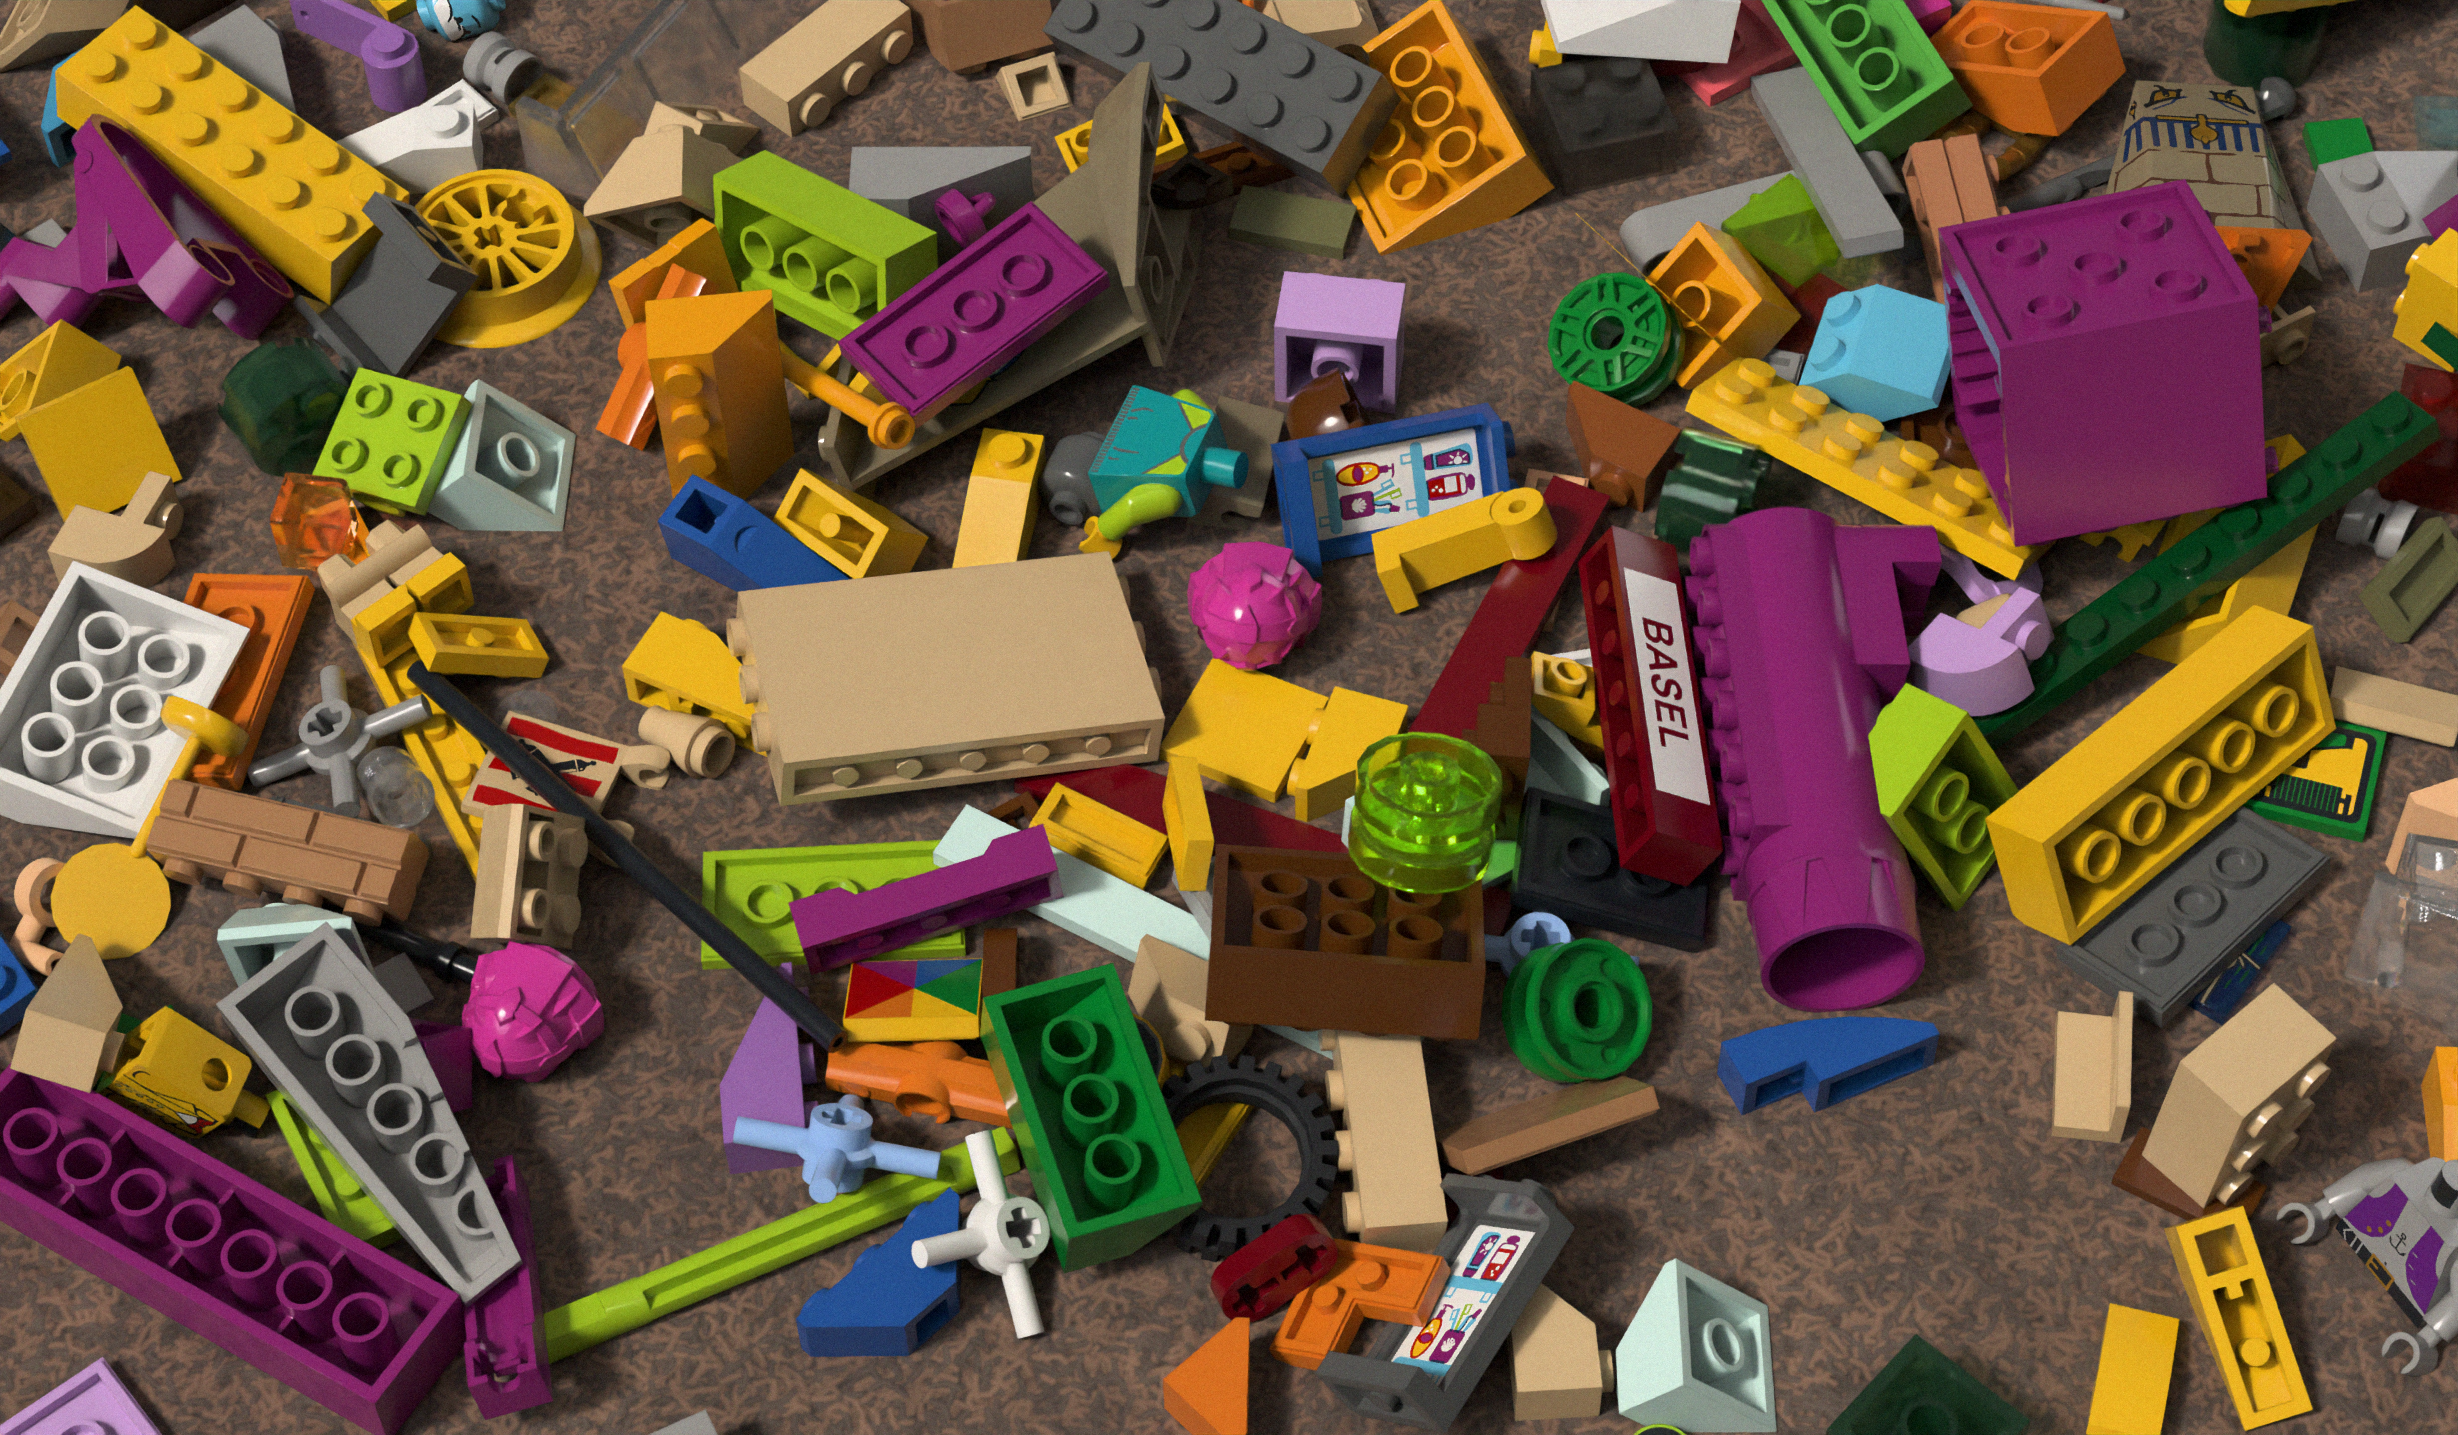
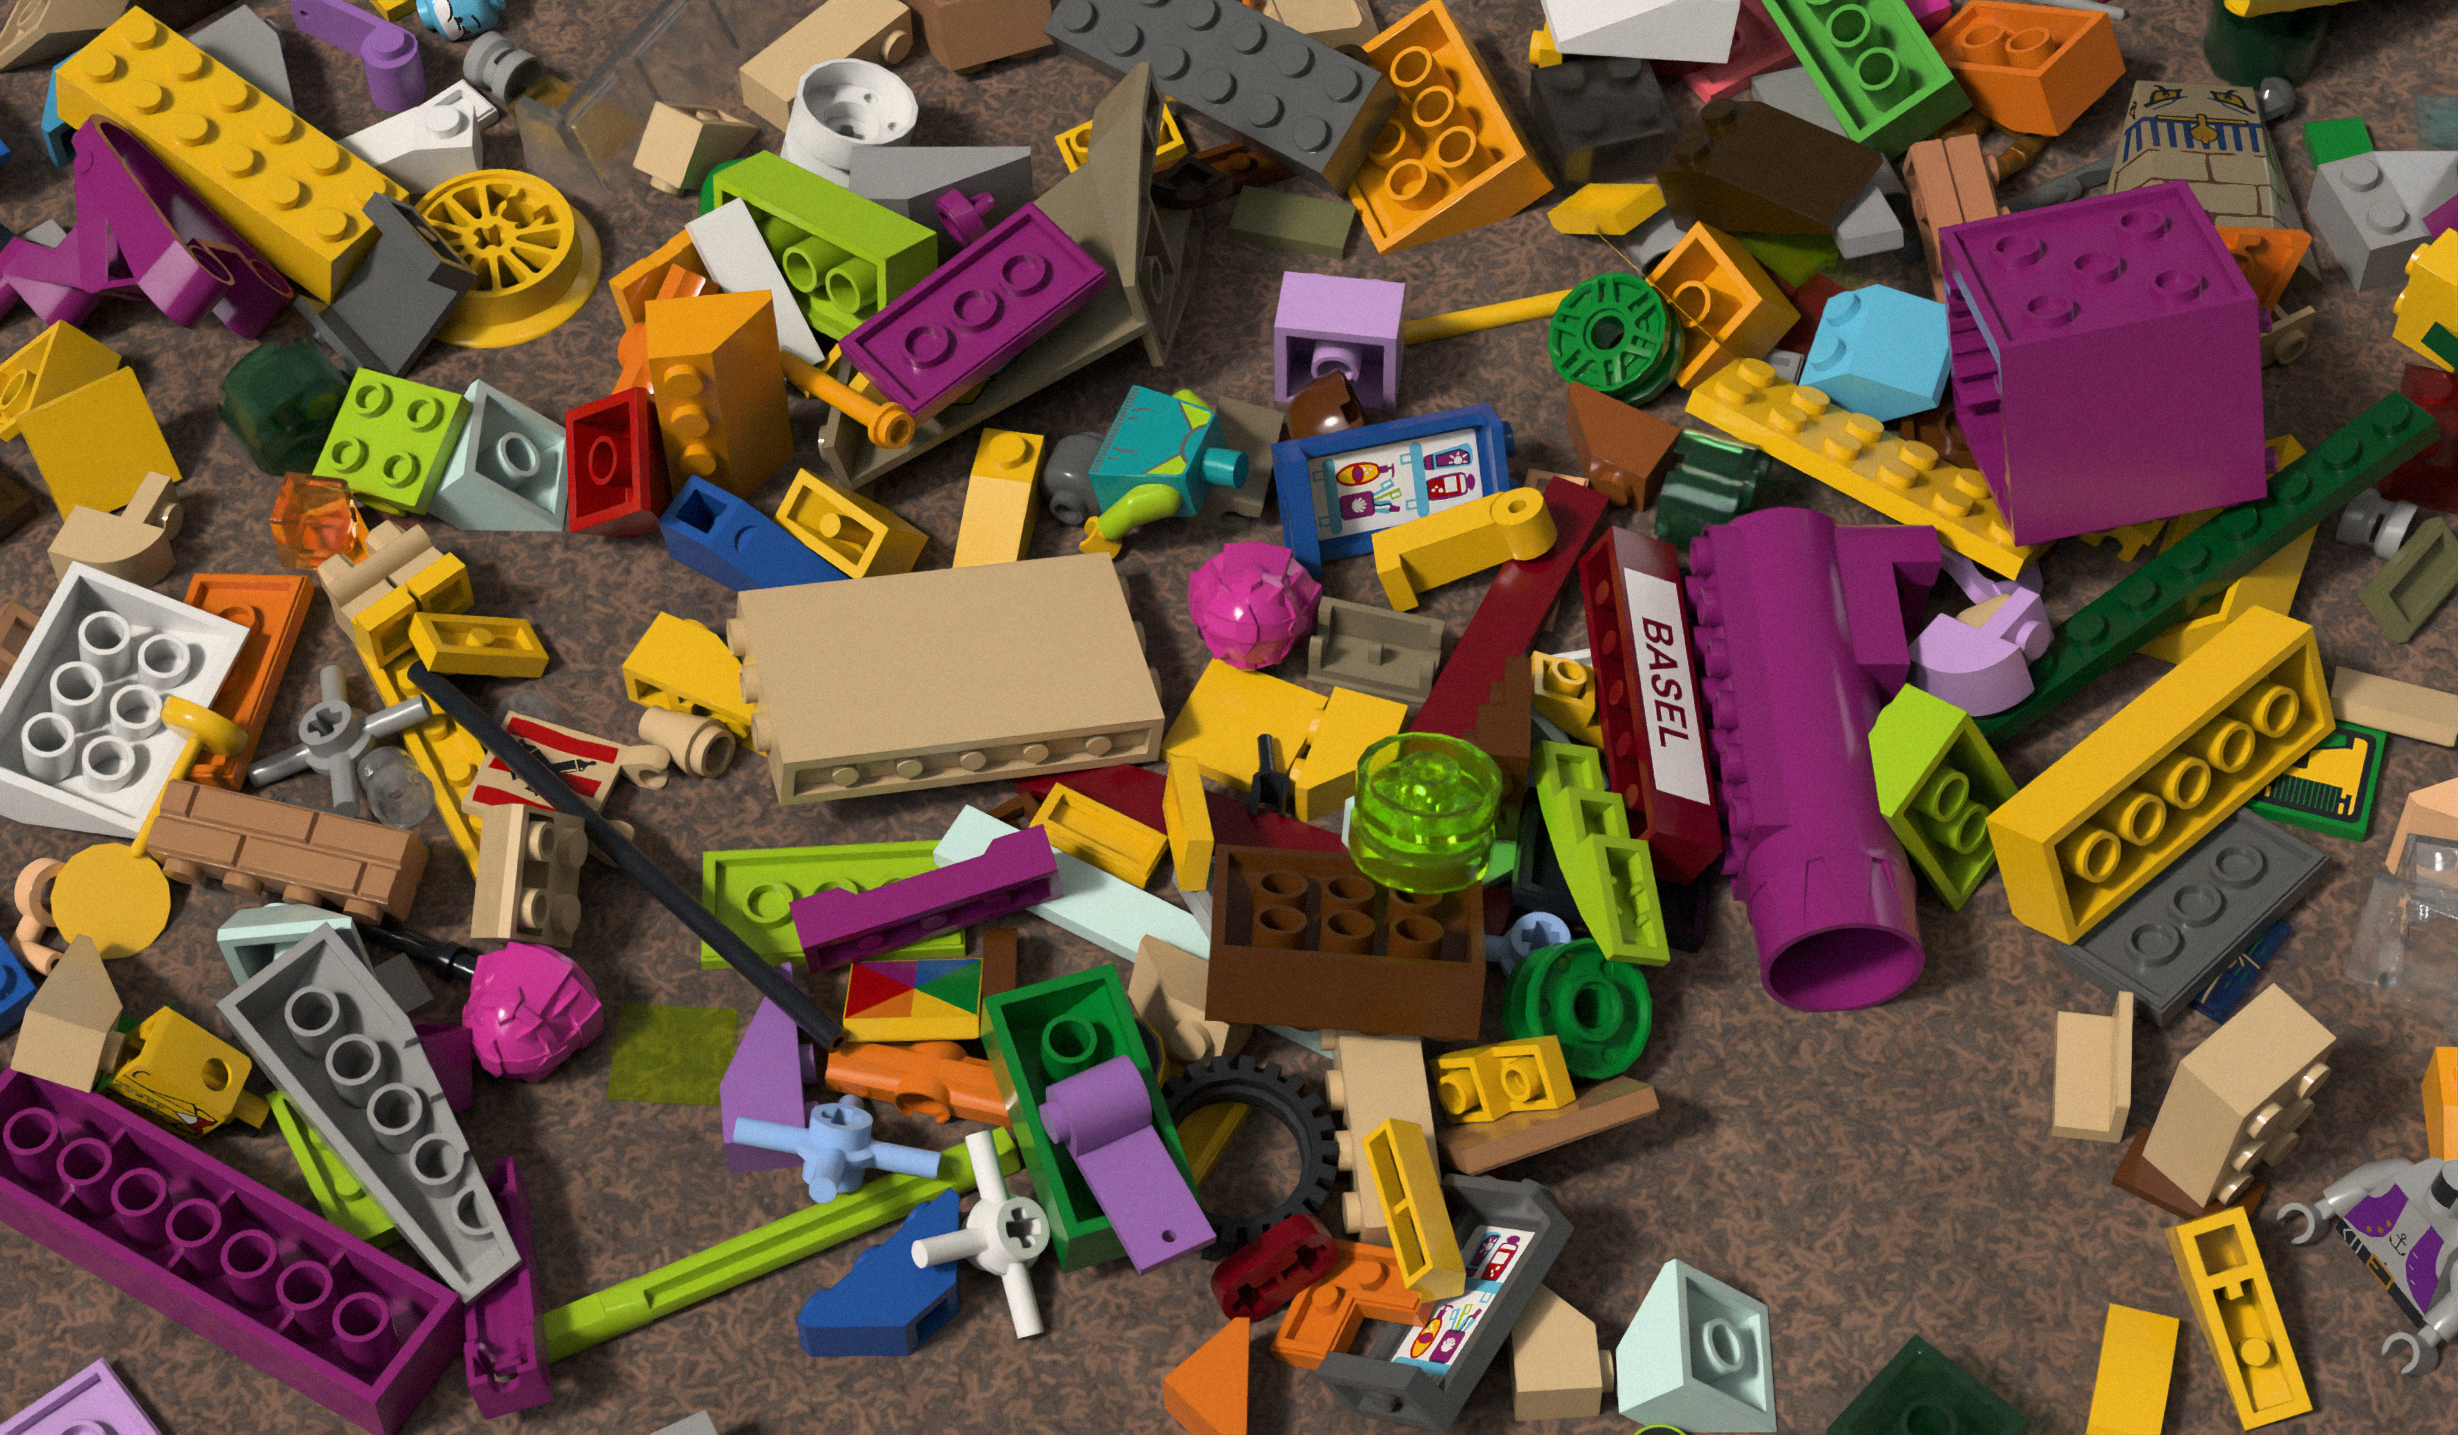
tan slope [584,124,744,249] -> none
tan slope [996,52,1073,122] -> none
blue slope [1717,1016,1940,1116] -> none
none -> red slope [565,387,669,538]
none -> clear neon green piece [606,1003,738,1106]
none -> white tile [684,197,825,380]
none -> white wheel [780,58,918,190]
none -> medium lavender door [1039,1054,1217,1277]
none -> black hand [1247,734,1291,818]
none -> dark tan hinge [1307,596,1446,706]
none -> yellow piece [1361,1117,1466,1303]
none -> yellow bar [1404,288,1574,346]
none -> yellow slope [1429,1035,1576,1123]
none -> lime slope [1530,740,1671,967]
none -> yellow tile [1547,183,1667,235]
none -> dark brown slope [1655,98,1884,235]

